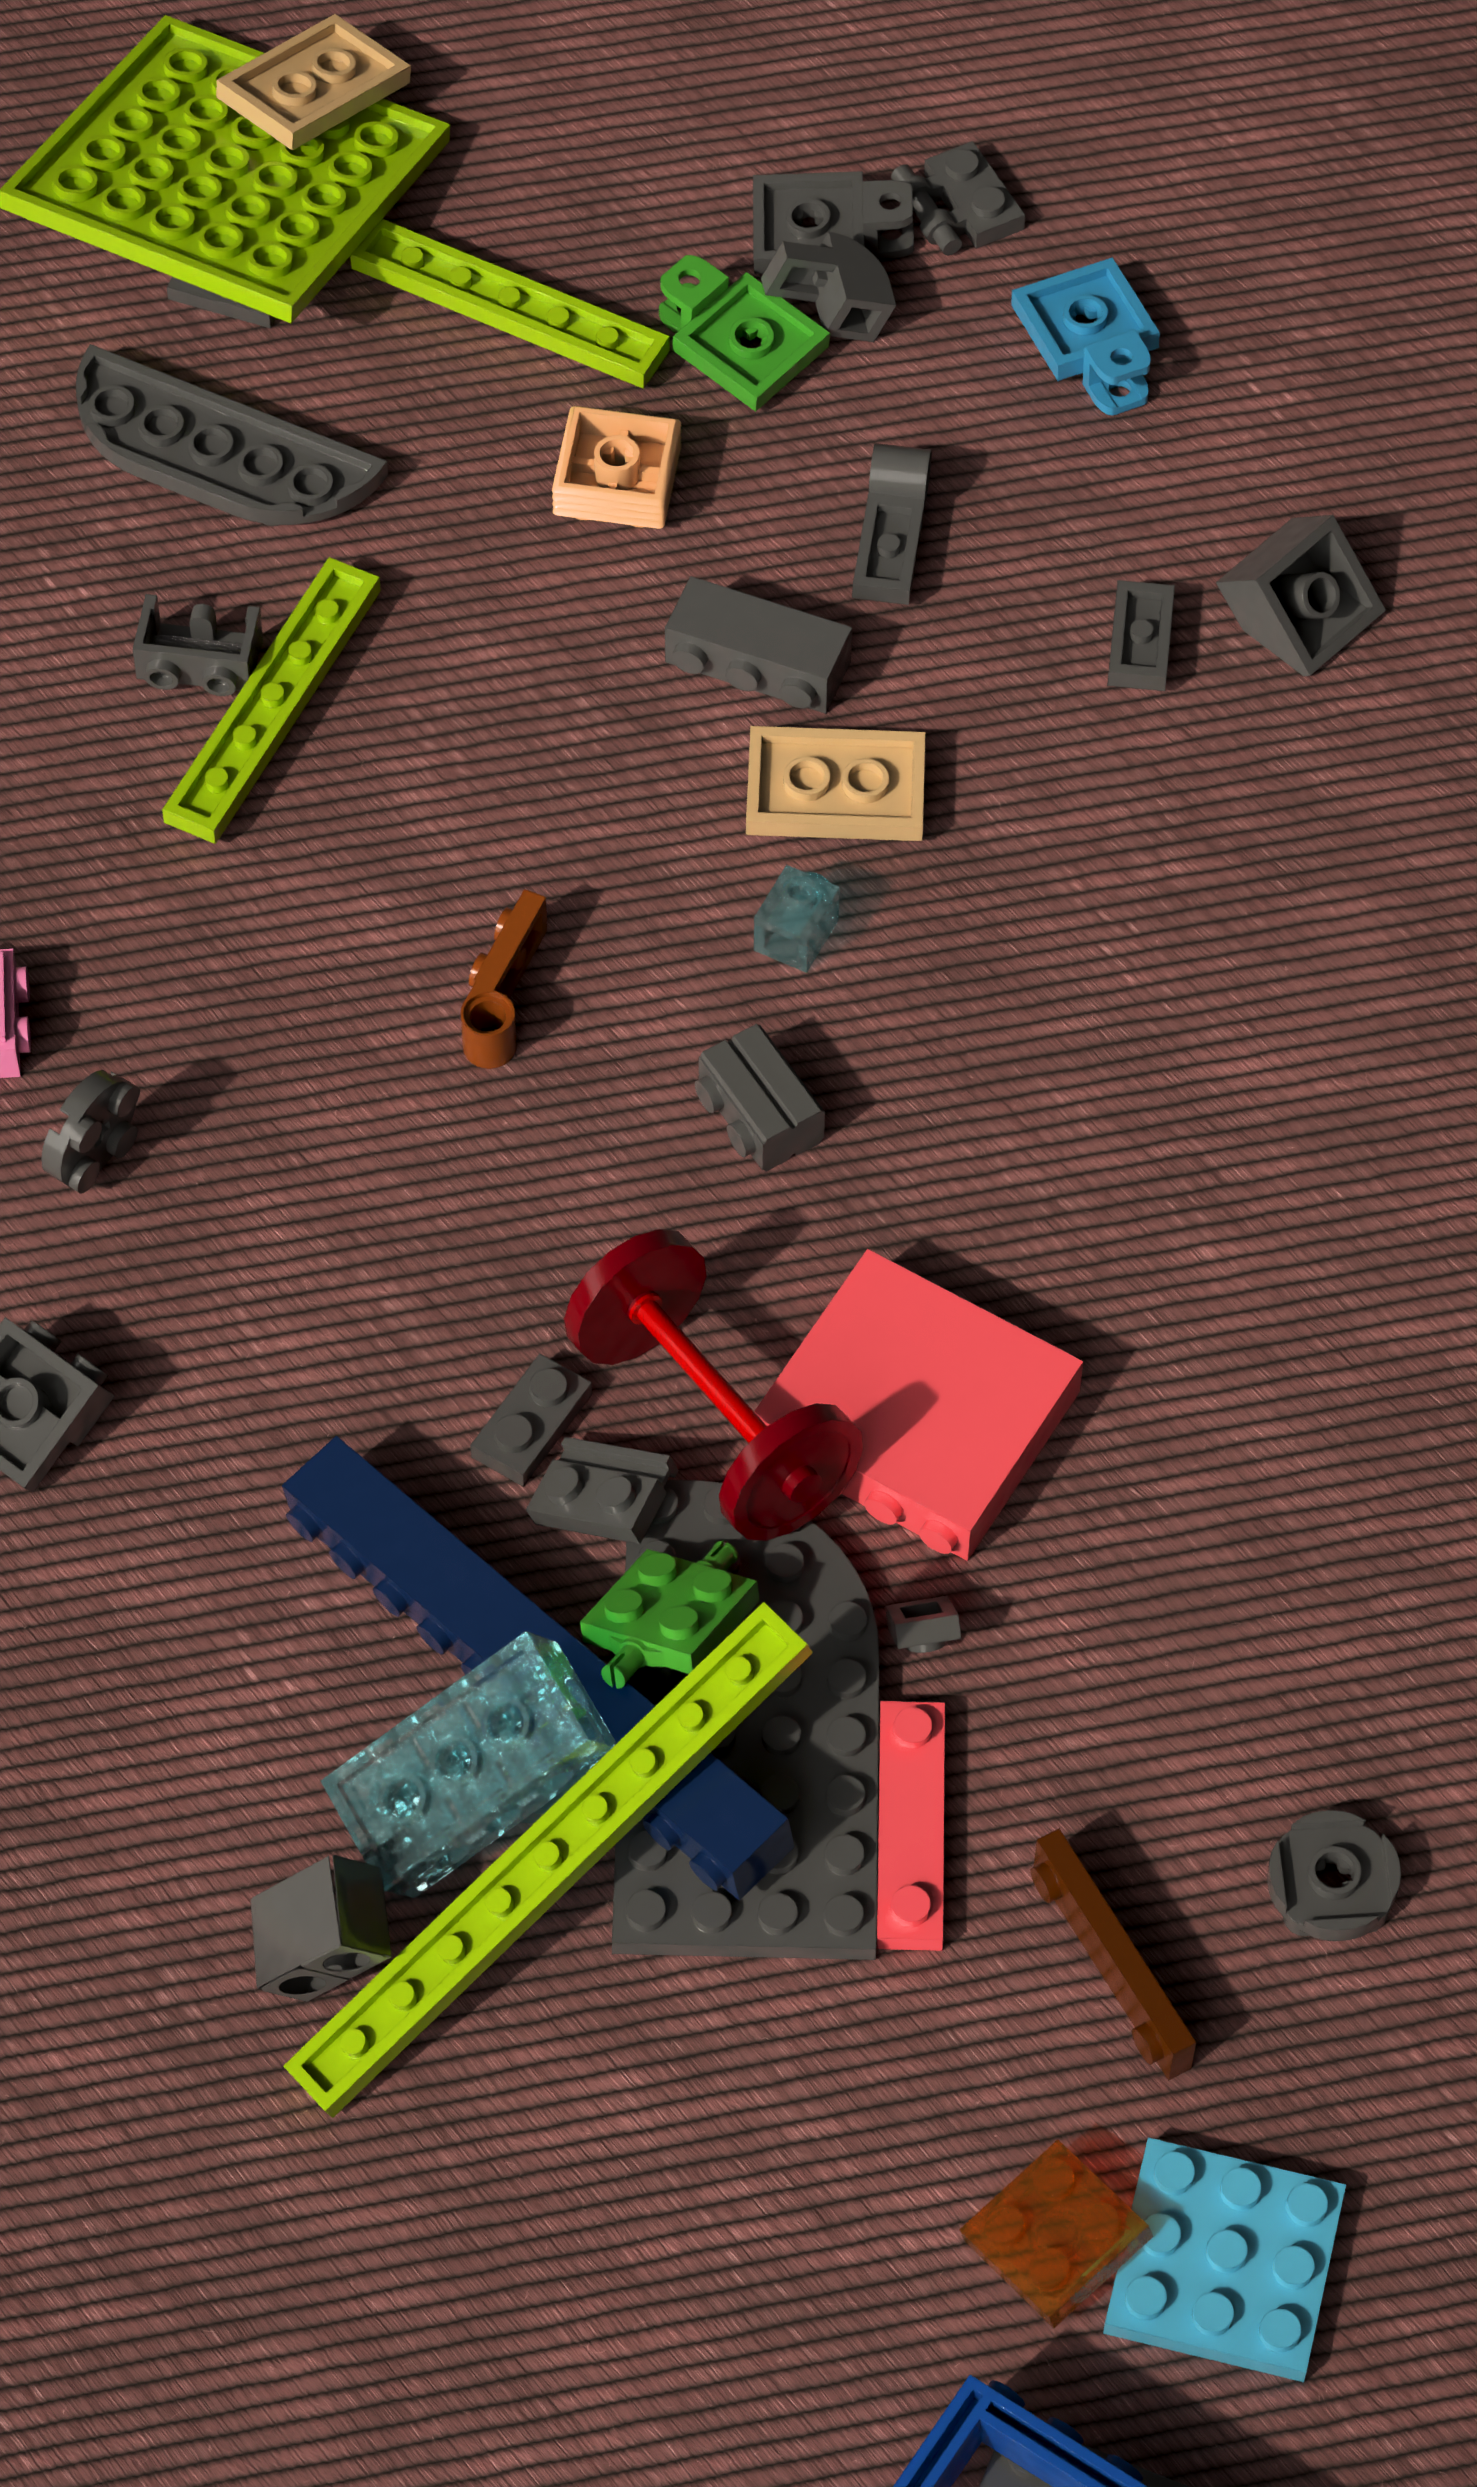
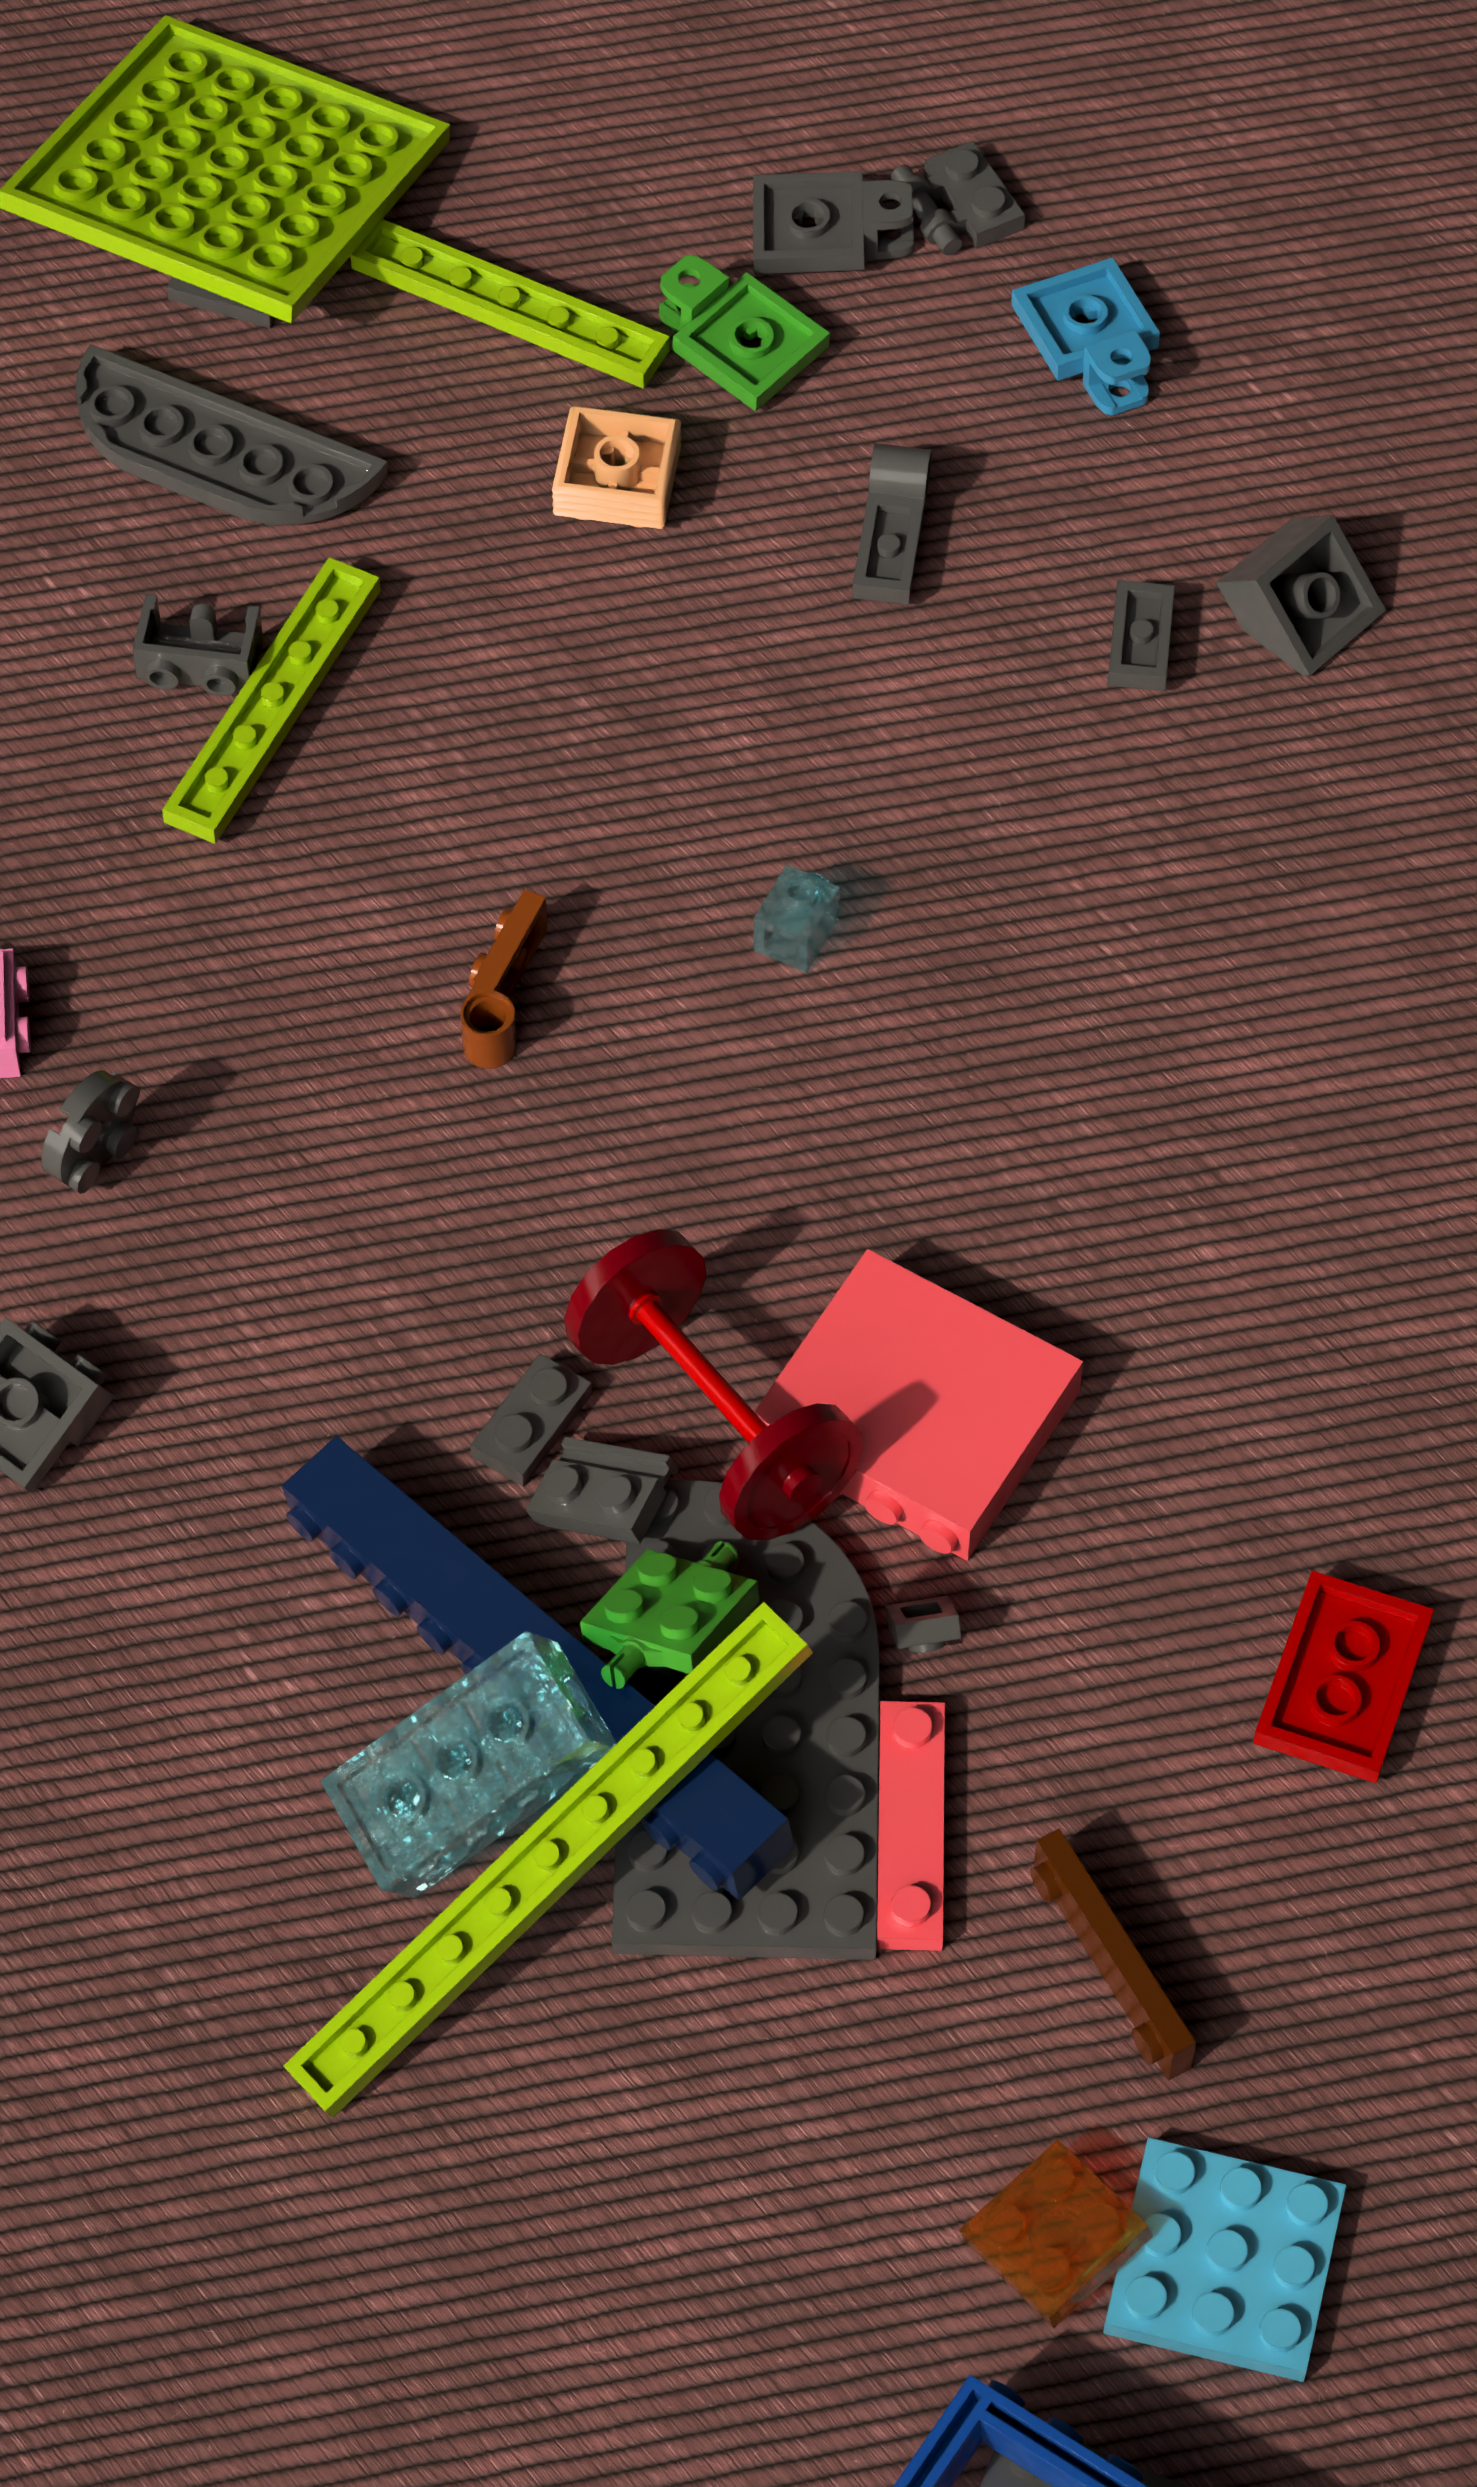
tan plate [216,14,411,150] -> none
dark grey piece [250,1855,392,2002] -> none
dark grey brick [665,576,852,714] -> none
dark grey brick [695,1024,825,1172] -> none
tan plate [746,726,926,841] -> none
dark grey brick [761,231,896,342] -> none
dark grey plate [1267,1810,1401,1941] -> none
none -> red plate [1253,1570,1434,1784]

